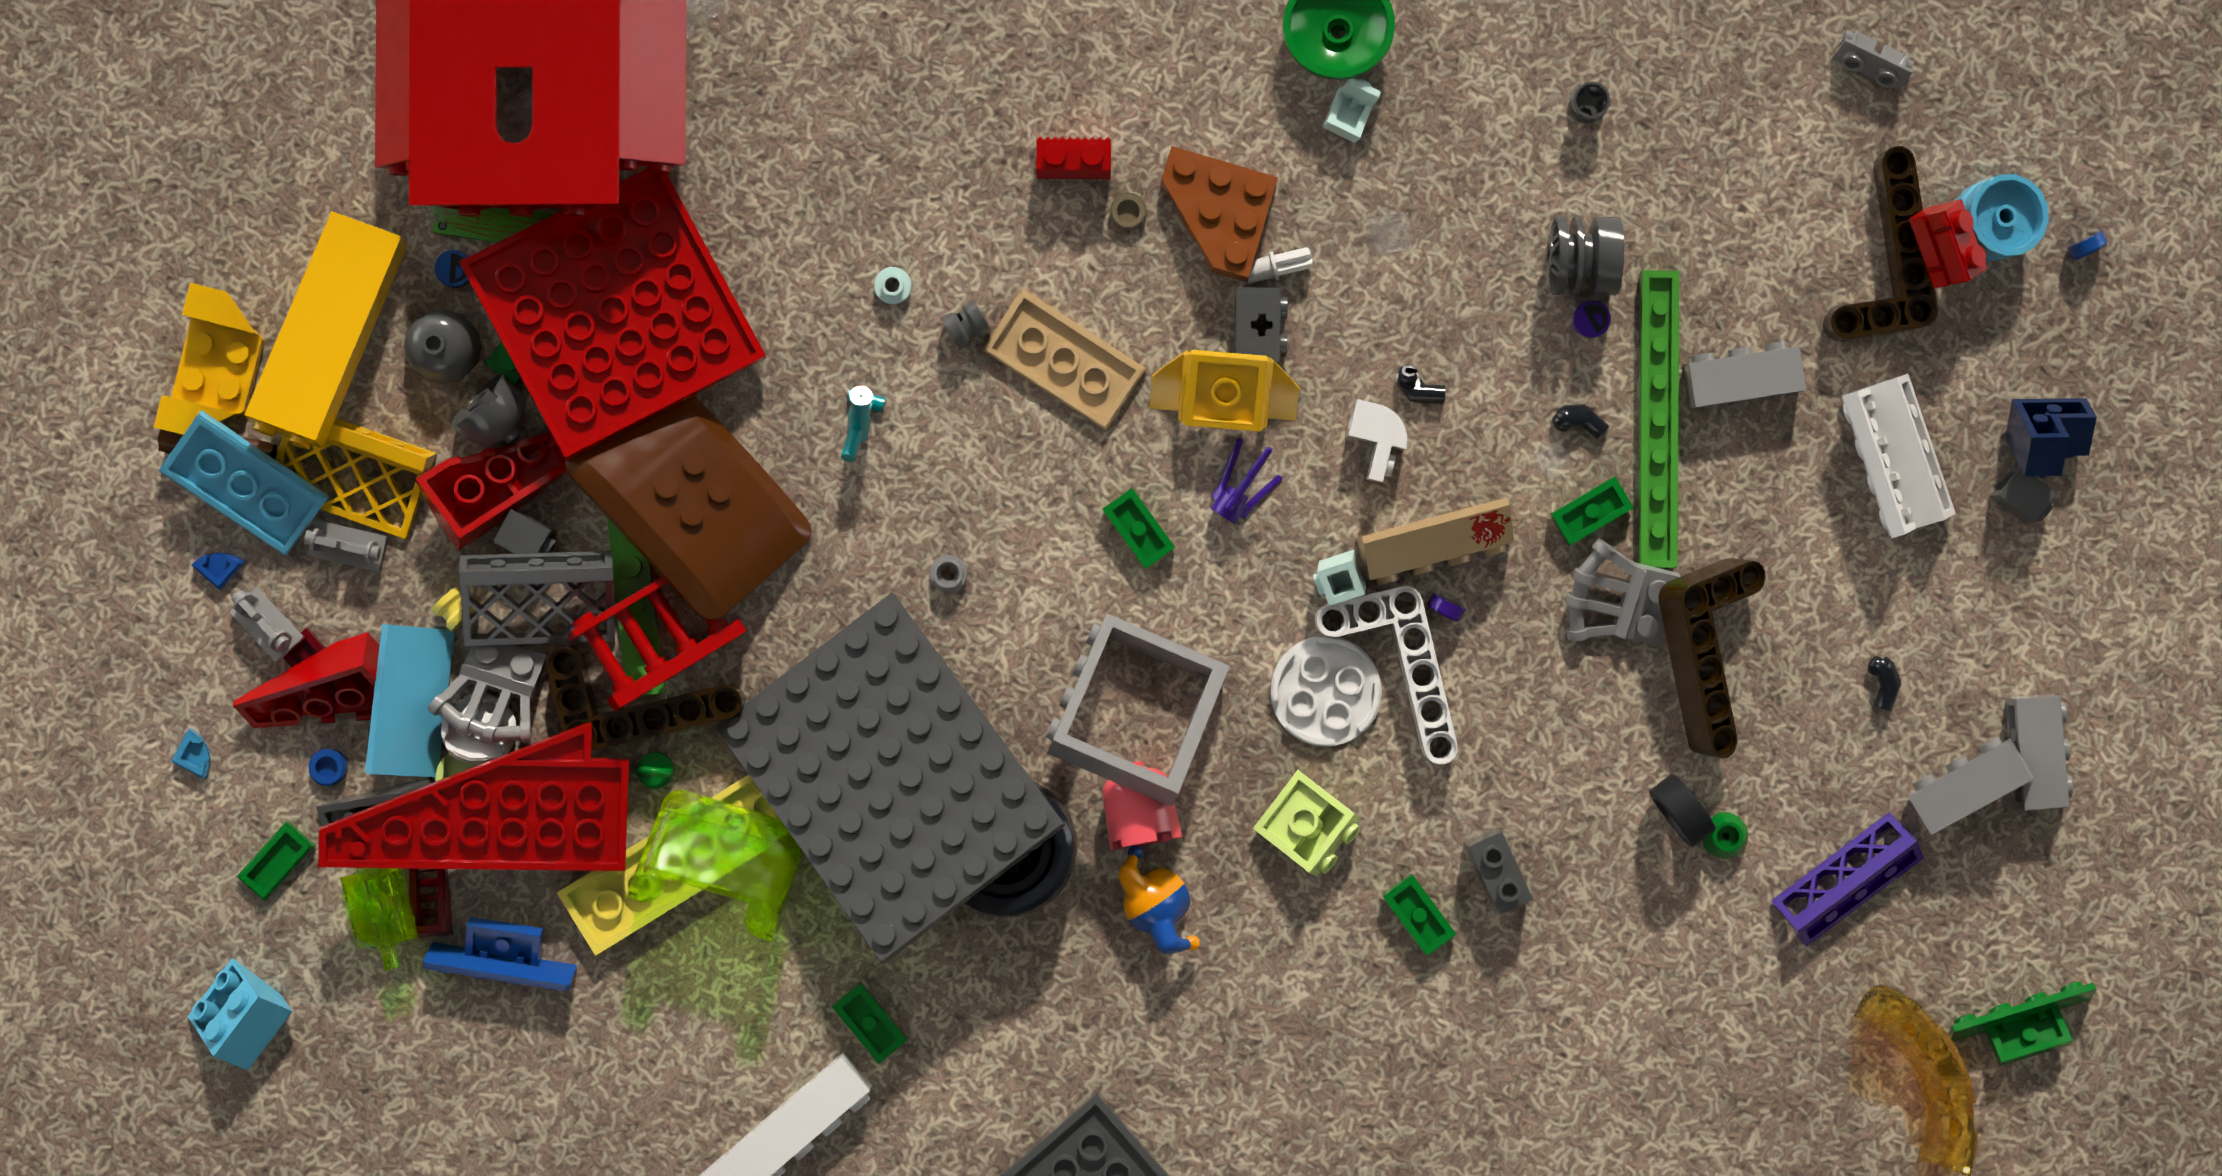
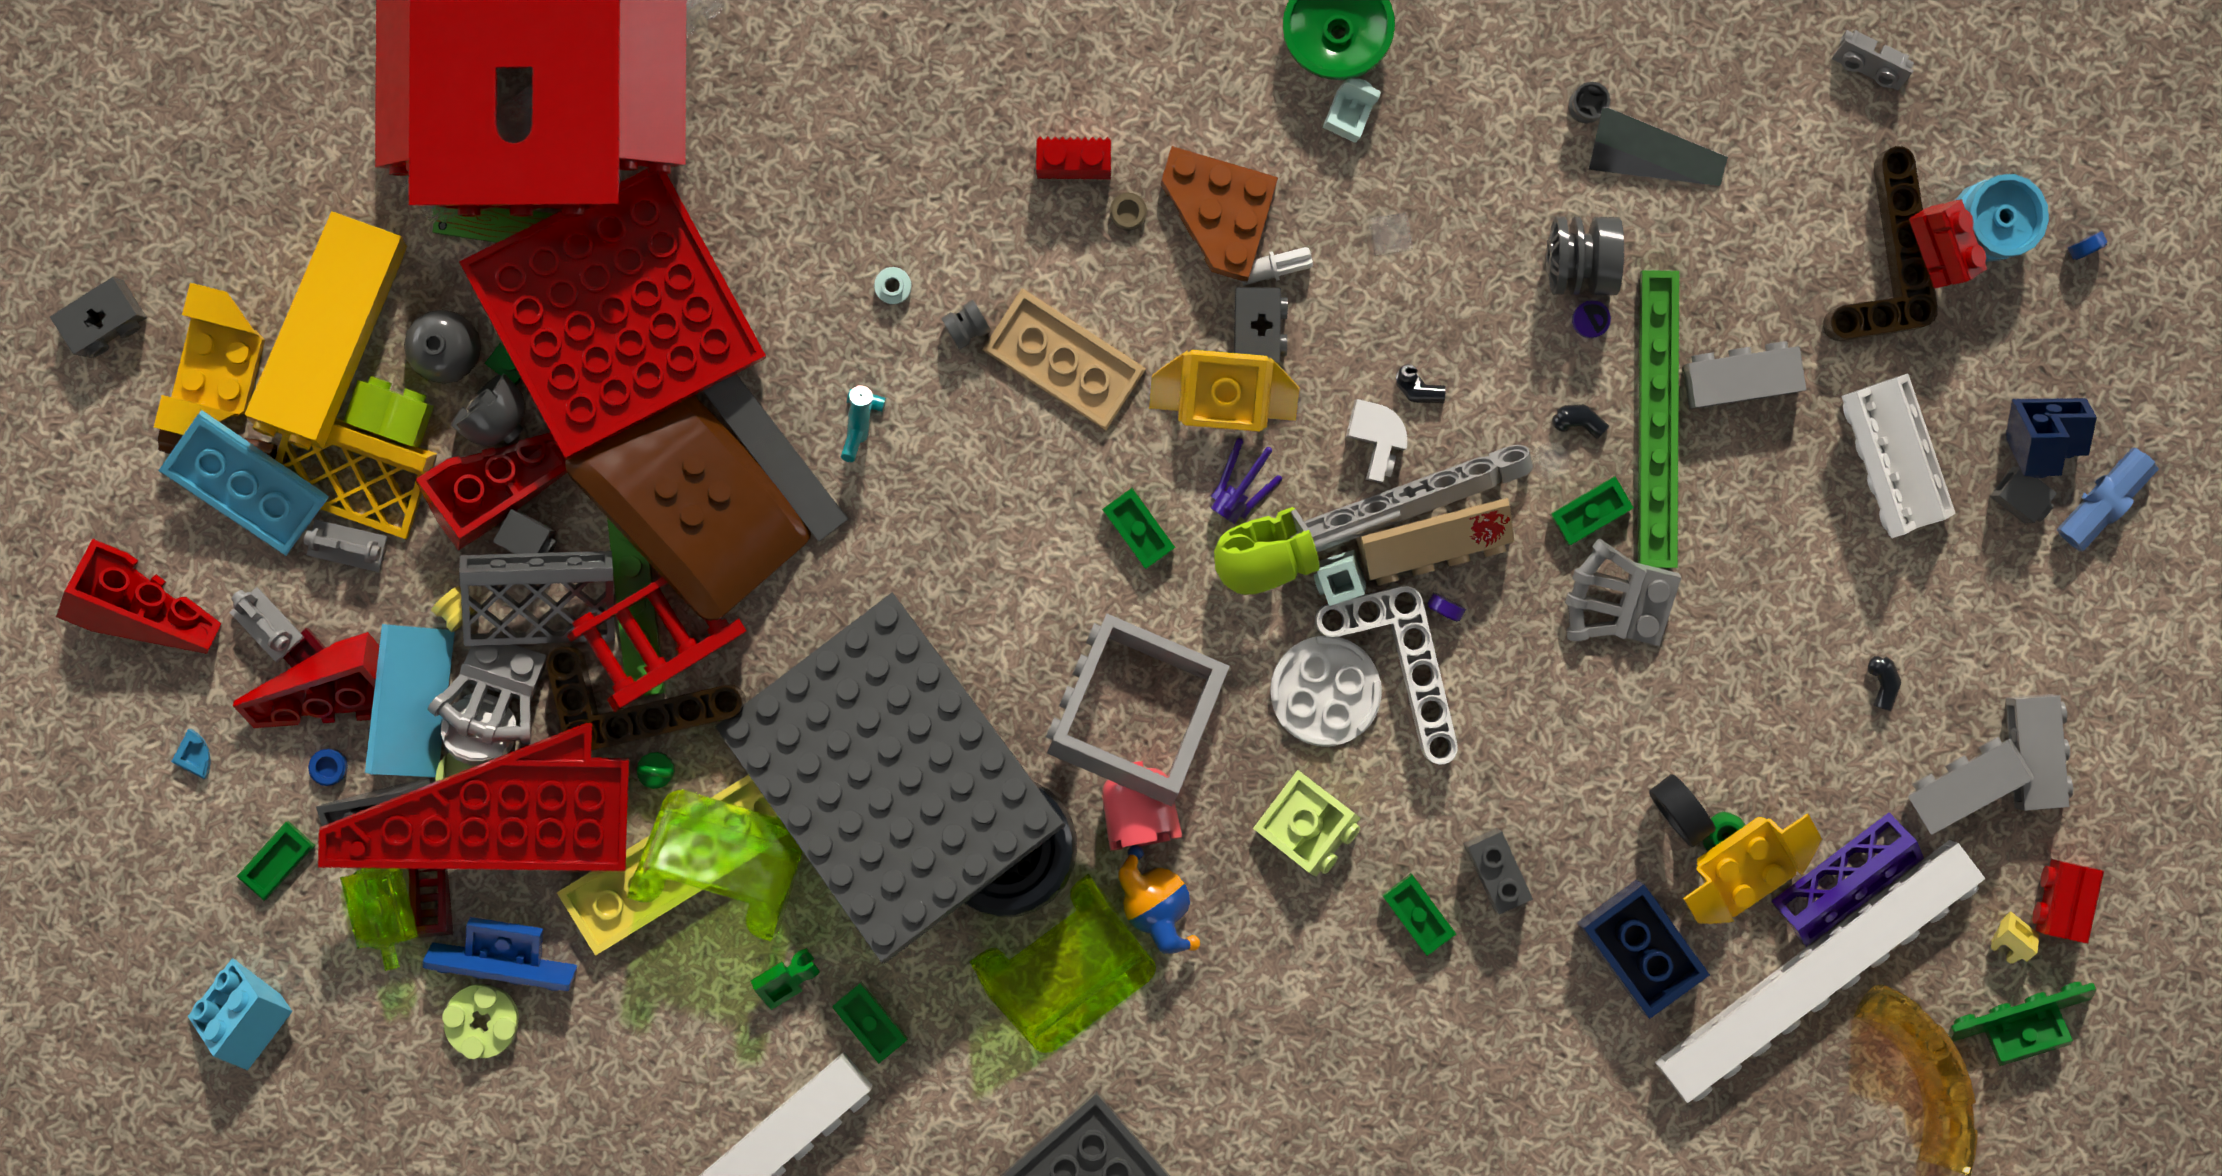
blue tile [191,553,245,590] -> none
blue tile [435,250,469,288] -> none
light grey plate [930,555,967,592] -> none
dark brown beam [1658,558,1766,759] -> none
none -> dark grey brick [50,277,147,358]
none -> red wedge [56,538,221,654]
none -> lime brick [343,376,434,447]
none -> yellowish green plate [442,984,519,1059]
none -> dark grey tile [703,374,849,542]
none -> green plate [751,948,820,1010]
none -> clear neon green windscreen [969,874,1156,1053]
none -> piece [1214,445,1533,595]
none -> dark blue brick [1577,880,1710,1019]
none -> sticker [1589,107,1728,186]
none -> white brick [1655,840,1985,1103]
none -> yellow piece [1683,813,1822,924]
none -> light yellow tile [1991,911,2039,964]
none -> red brick [2032,859,2104,944]
none -> medium blue piece [2056,448,2159,551]

